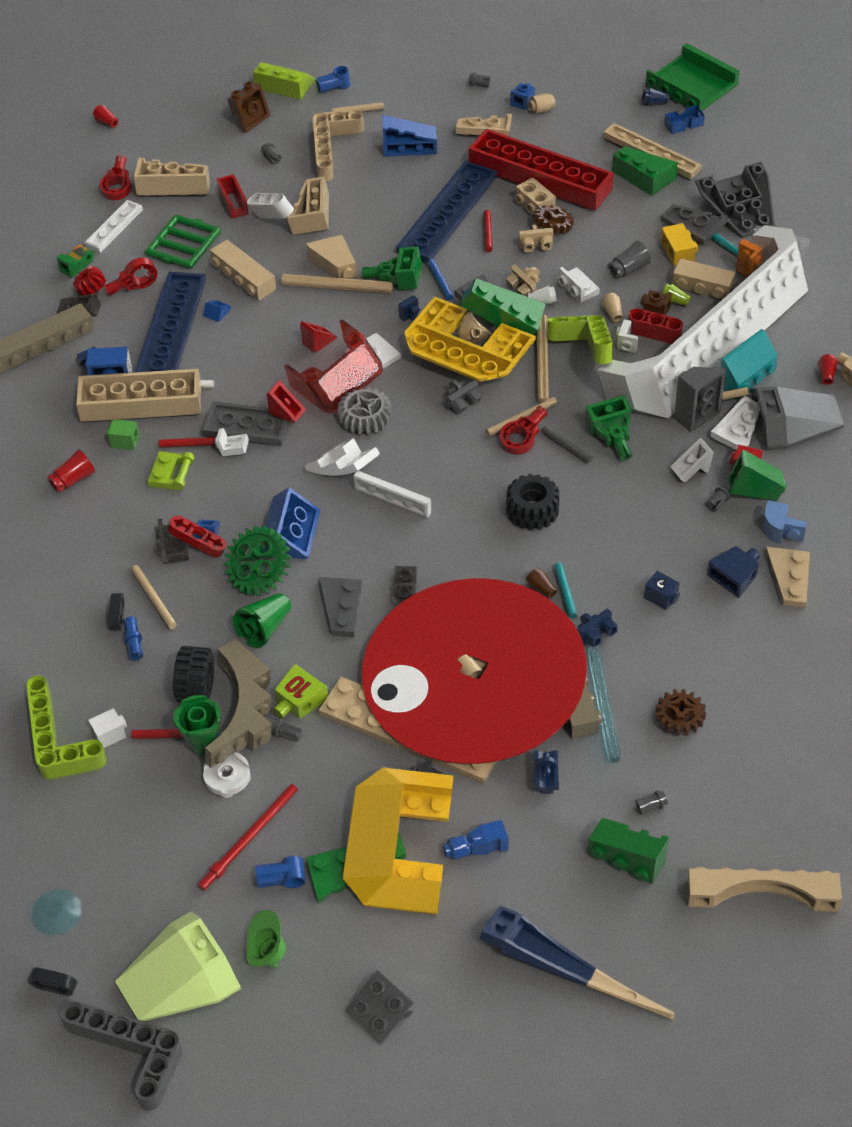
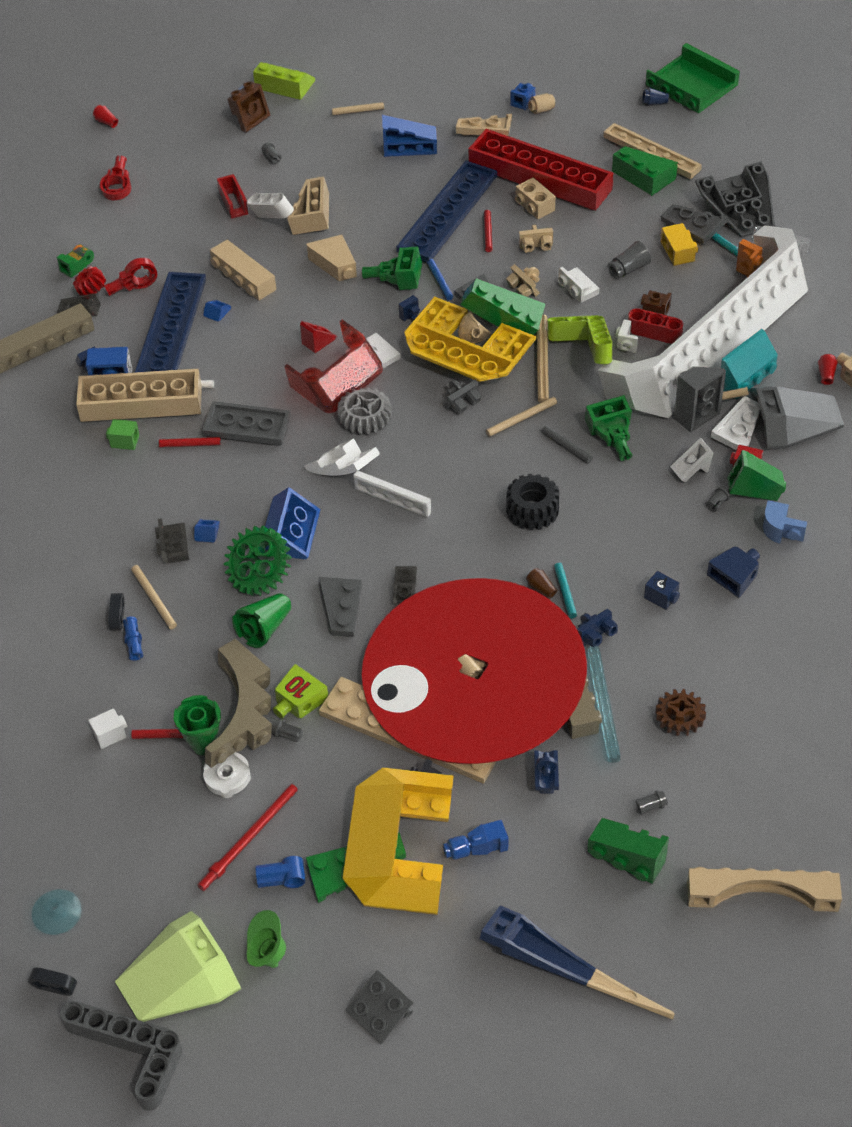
lime beam [26,675,107,779] -> none
red plant [47,449,95,493] -> none
white tile [84,200,143,253] -> none
tan wedge [134,157,210,196] -> none
green bar [145,214,221,269] -> none
lime plate [148,451,195,491] -> none
red beam [167,516,226,557] -> none
black tyre [173,646,214,703] -> none
white bracket [215,428,249,456] -> none
red slope [267,380,306,423] -> none
tan axle [281,274,393,293] -> none
tan beam [313,110,364,182] -> none
blue piece [315,66,351,93] -> none
dark grey pin [468,72,491,87] -> none
red pin [500,406,548,455] -> none
white cone [528,286,557,304] -> none
reddish brown gear [533,205,574,235] -> none
tan cone [602,293,623,322] -> none
lime cone [663,284,691,307] -> none
blue piece [664,105,705,134] -> none
tan brick [672,258,736,300] -> none
tan wing [765,547,810,608] -> none

